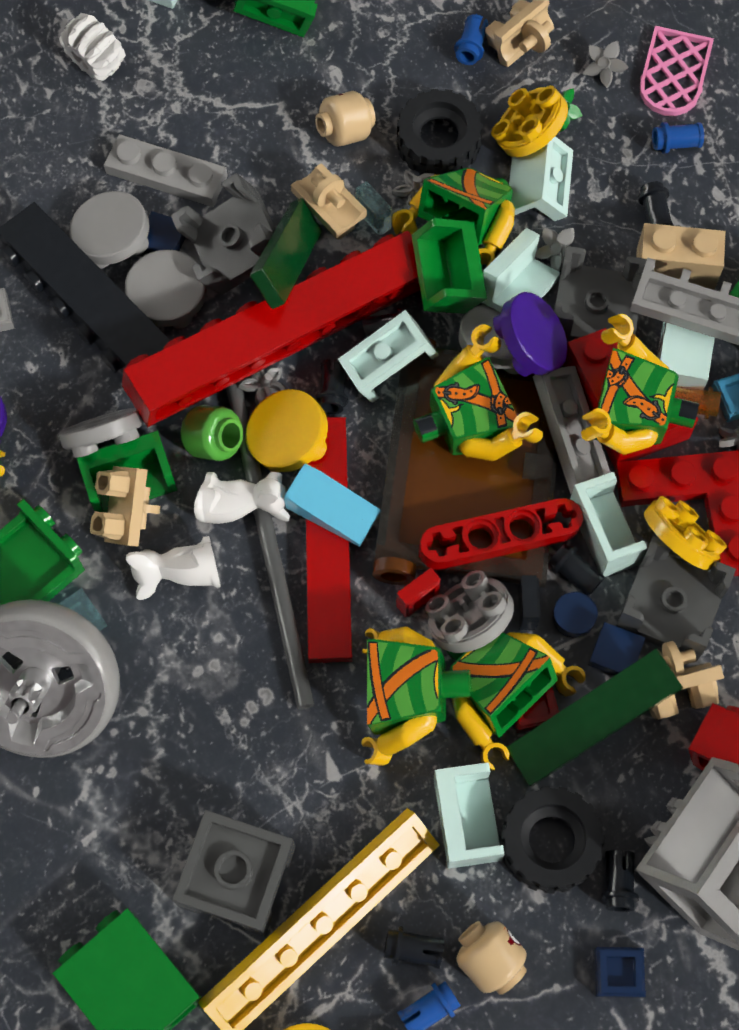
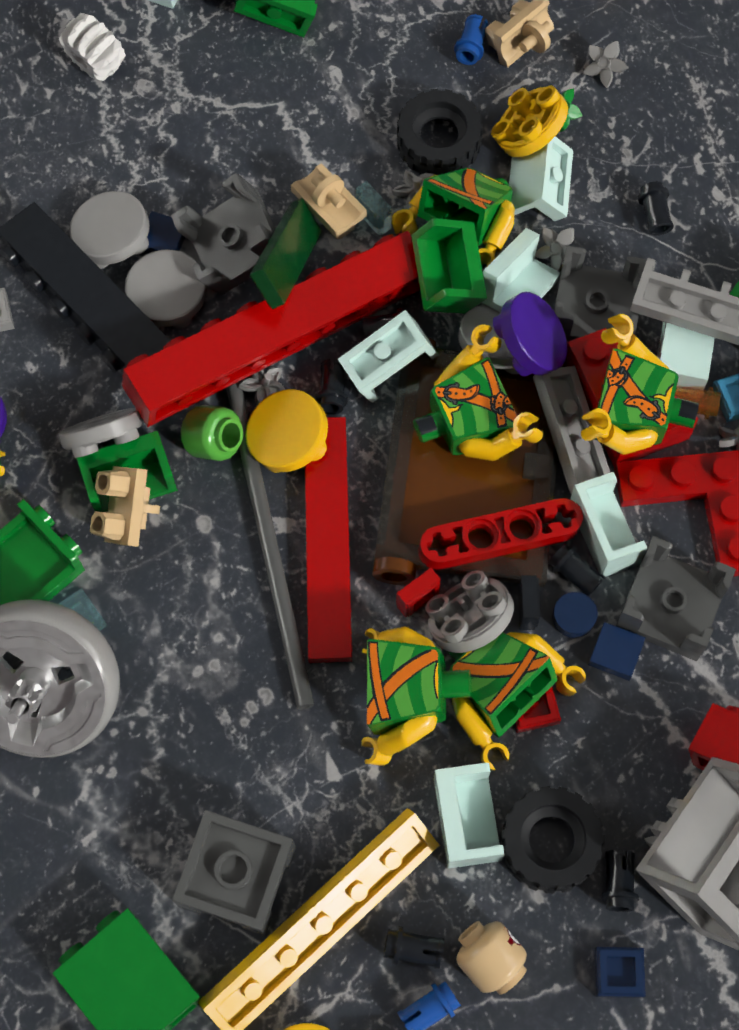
light grey plate [104,134,228,207] -> none
white animal [126,536,221,600] -> none
white animal [194,472,290,524] -> none
medium azure slope [284,463,381,547] -> none
tan head [315,91,376,147] -> none
dark green tile [507,648,683,786] -> none
tan brick [636,223,726,290] -> none
bright pink window [640,26,714,116] -> none
yellow tile [644,496,727,570] -> none
tan hips [649,641,724,719] -> none
blue pin [652,122,704,154] -> none

